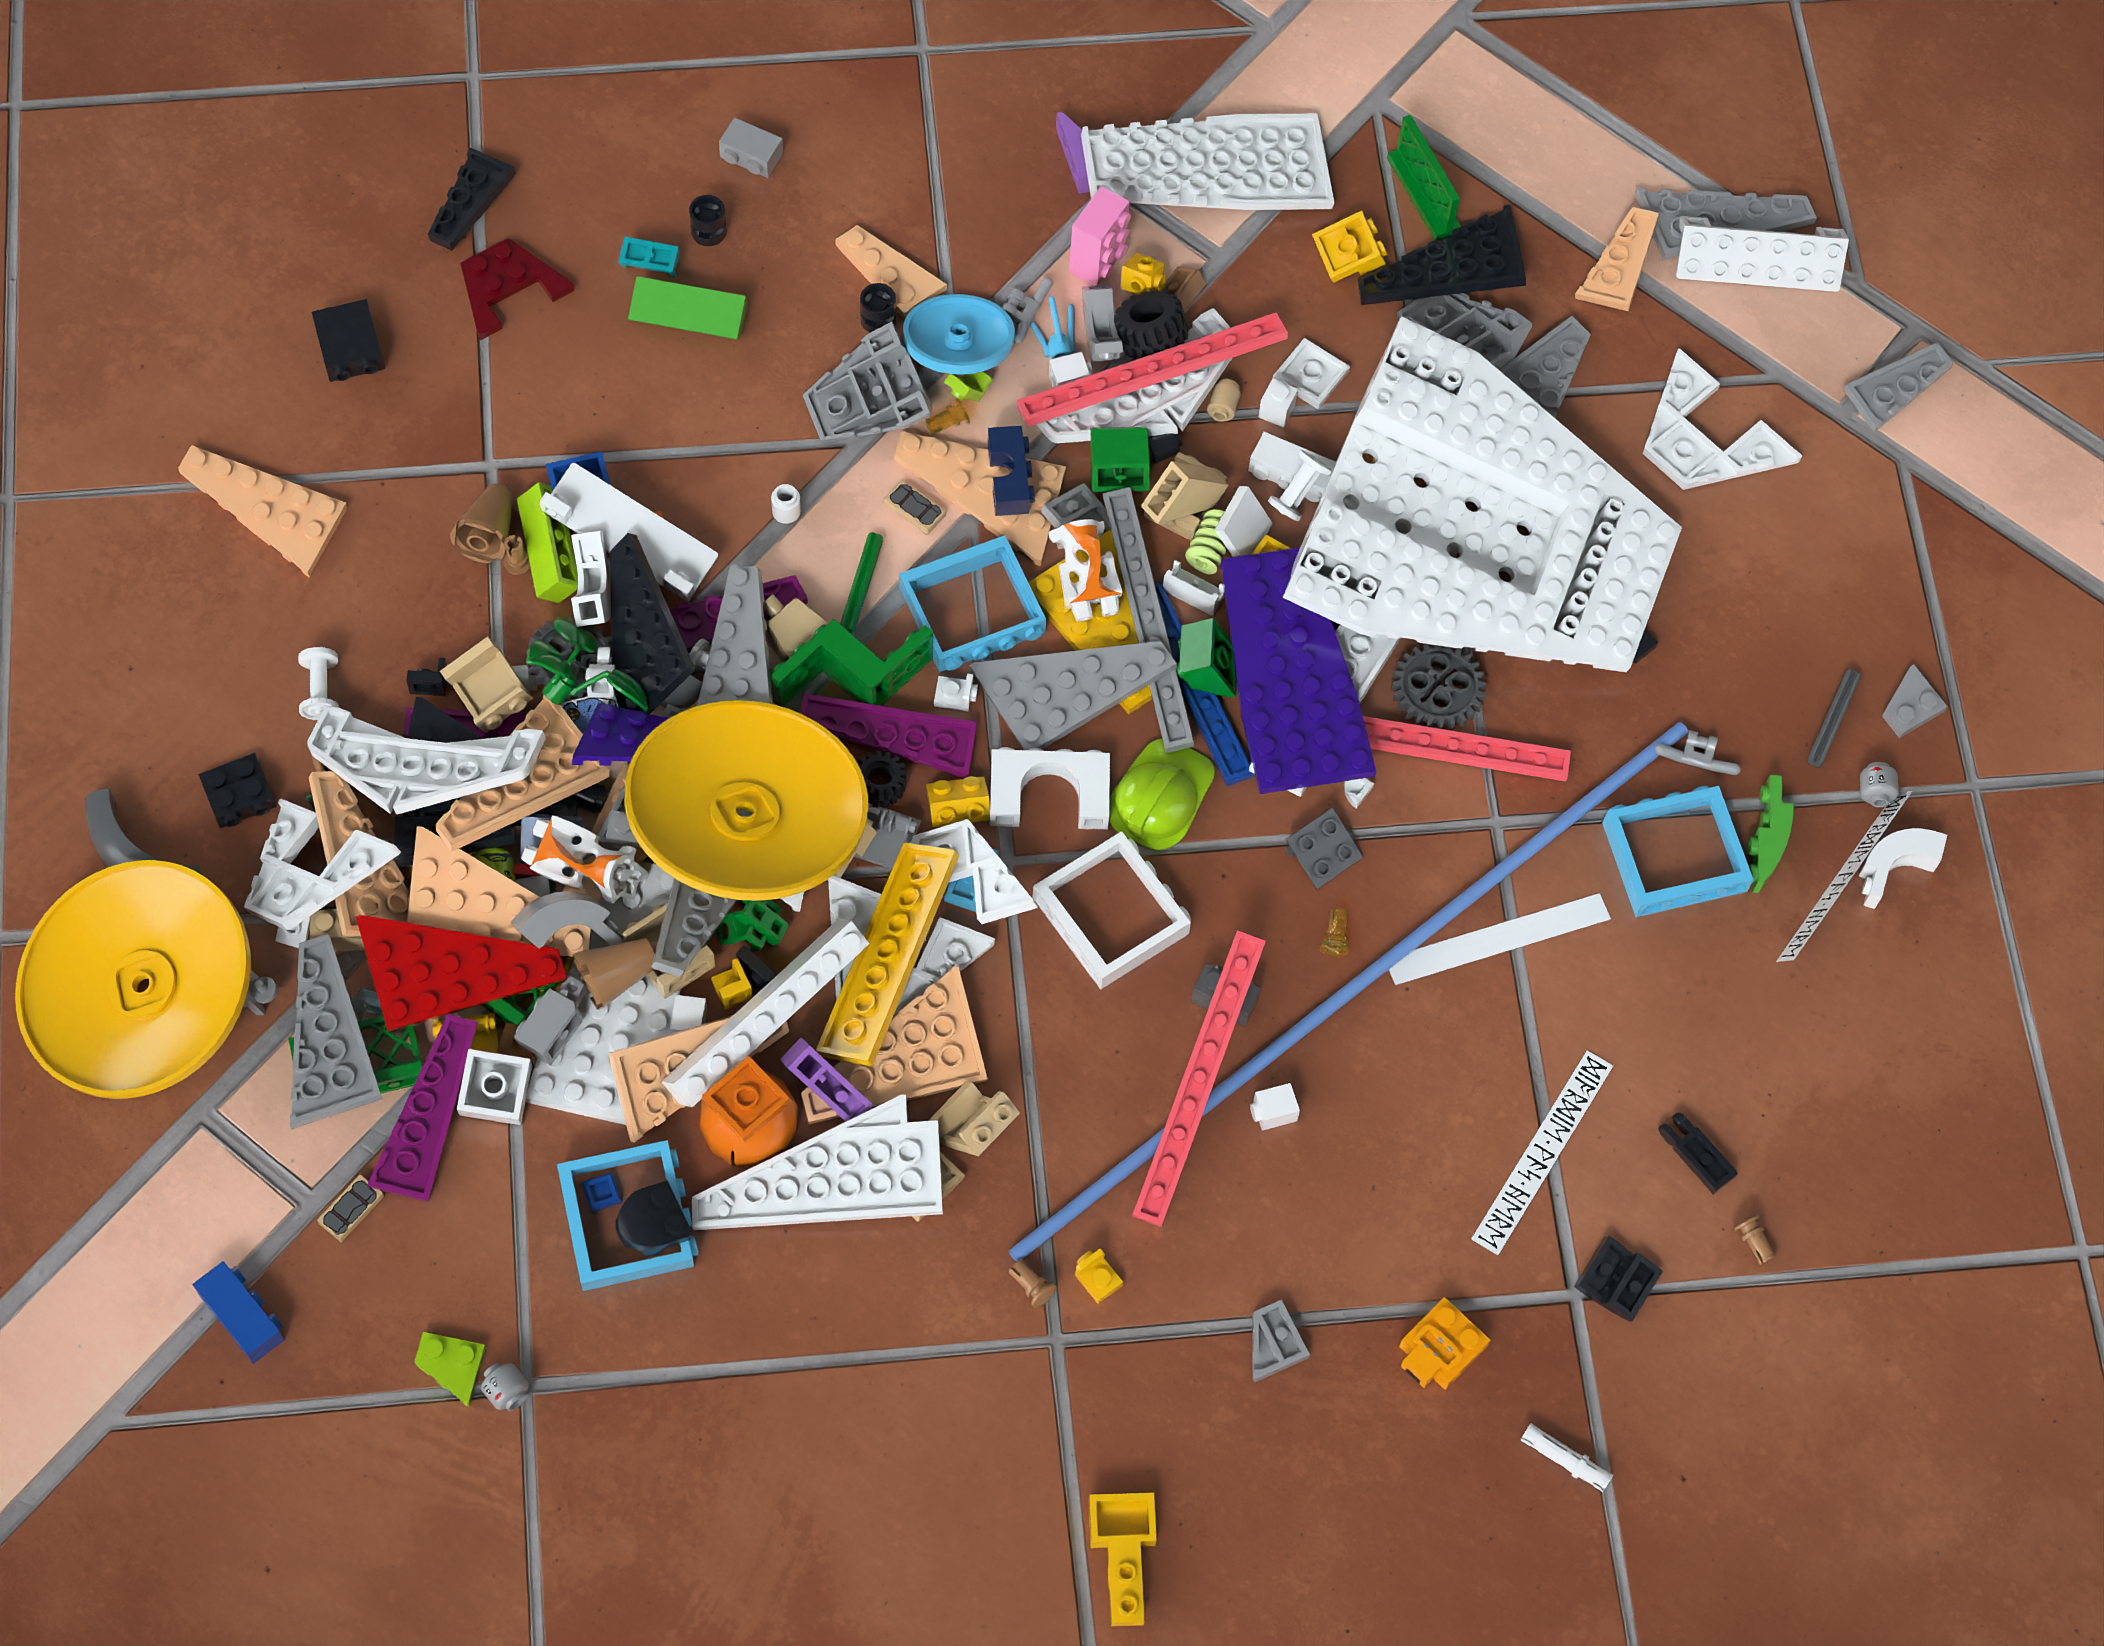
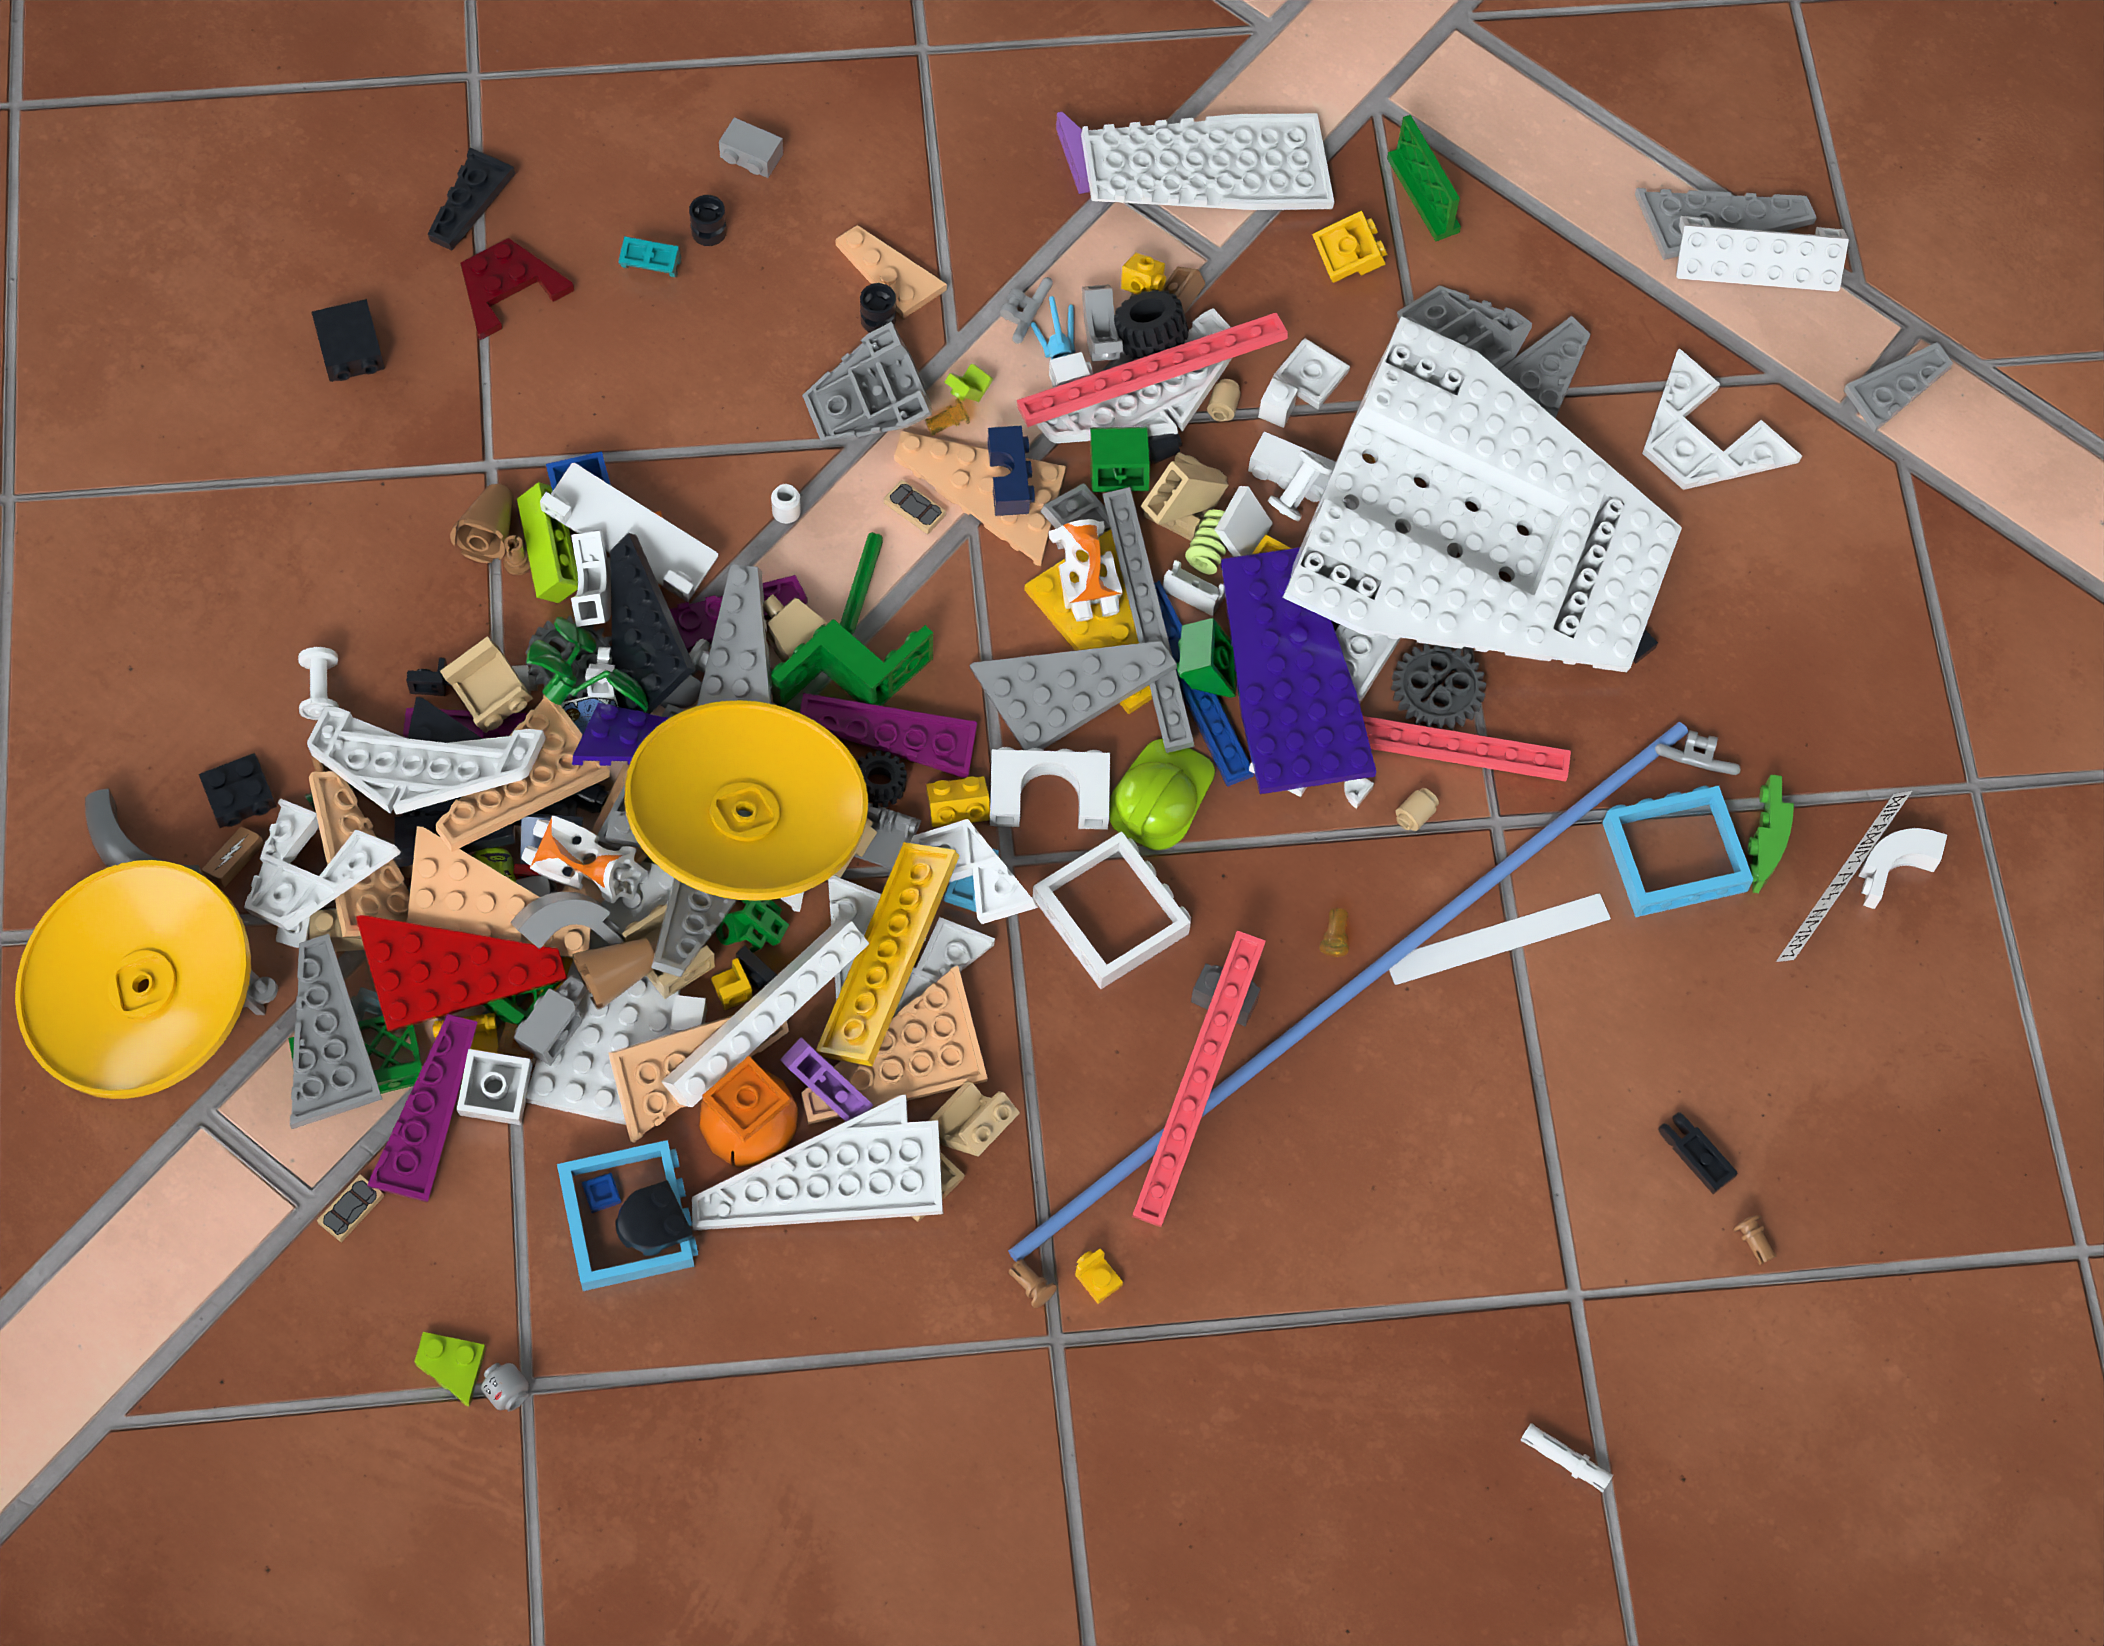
light nougat wing [178,445,348,577] -> none
blue brick [192,1261,284,1364] -> none
bright green brick [628,276,749,340] -> none
medium azure window [899,535,1046,672] -> none
medium azure dish [903,294,1015,374] -> none
white bracket [934,673,978,712] -> none
bright pink brick [1069,186,1131,286] -> none
yellow plate [1089,1493,1157,1626] -> none
white brick [1250,1083,1300,1131] -> none
light grey wing [1252,1299,1310,1383] -> none
dark grey hinge [1285,807,1363,889] -> none
black wing [1358,204,1526,305] -> none
light orange piece [1399,1297,1491,1390] -> none
white sticker [1471,1050,1613,1255] -> none
black slope [1574,1235,1663,1322] -> none
light nougat wing [1575,207,1659,311] -> none
dark grey axle [1807,669,1861,768] -> none
light grey head [1860,762,1899,807] -> none
light grey wing [1882,664,1948,738] -> none
none -> medium nougat slope [201,827,264,888]
none -> tan brick [1396,788,1439,831]

